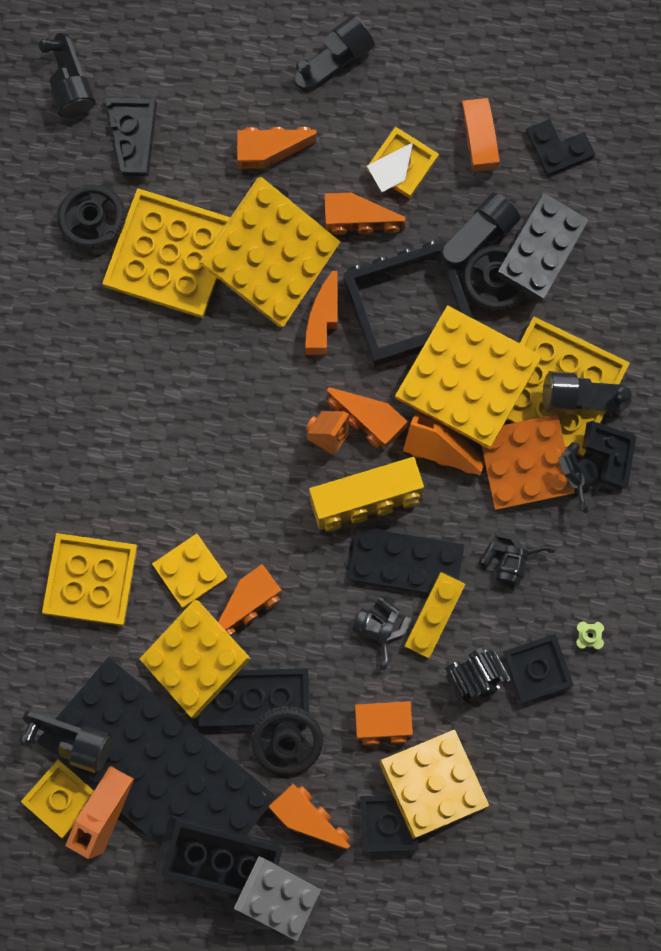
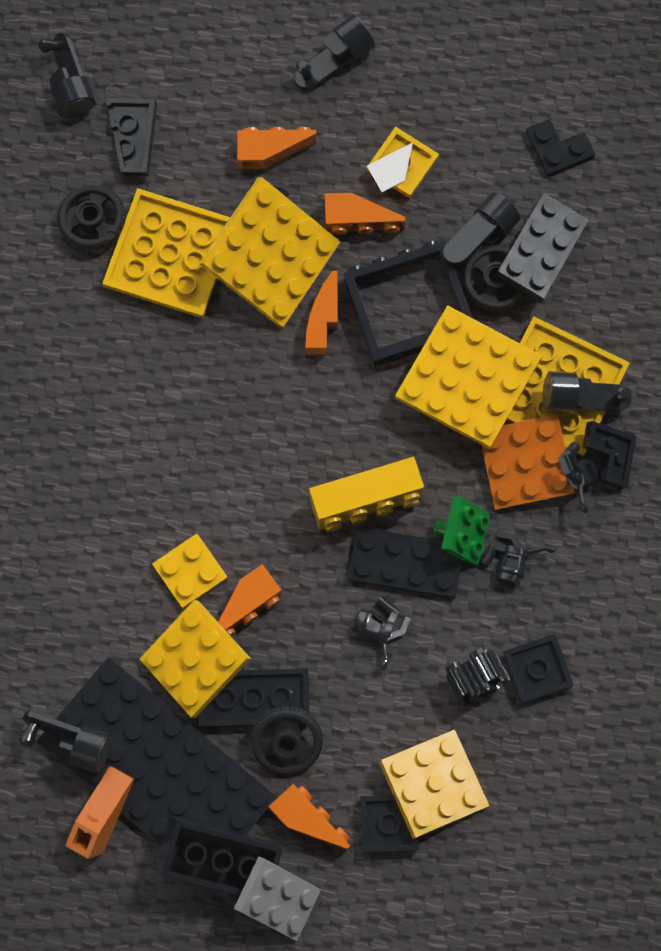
yellow plate [21,760,94,839] -> none
yellow plate [42,533,138,626] -> none
orange slope [305,411,349,456] -> none
orange slope [327,387,408,450] -> none
orange brick [355,701,413,745] -> none
orange slope [403,412,485,475] -> none
yellow plate [405,572,465,658] -> none
orange slope [462,98,500,172] -> none
yellowish green plate [576,622,604,649] -> none
none -> green plate [434,496,490,565]

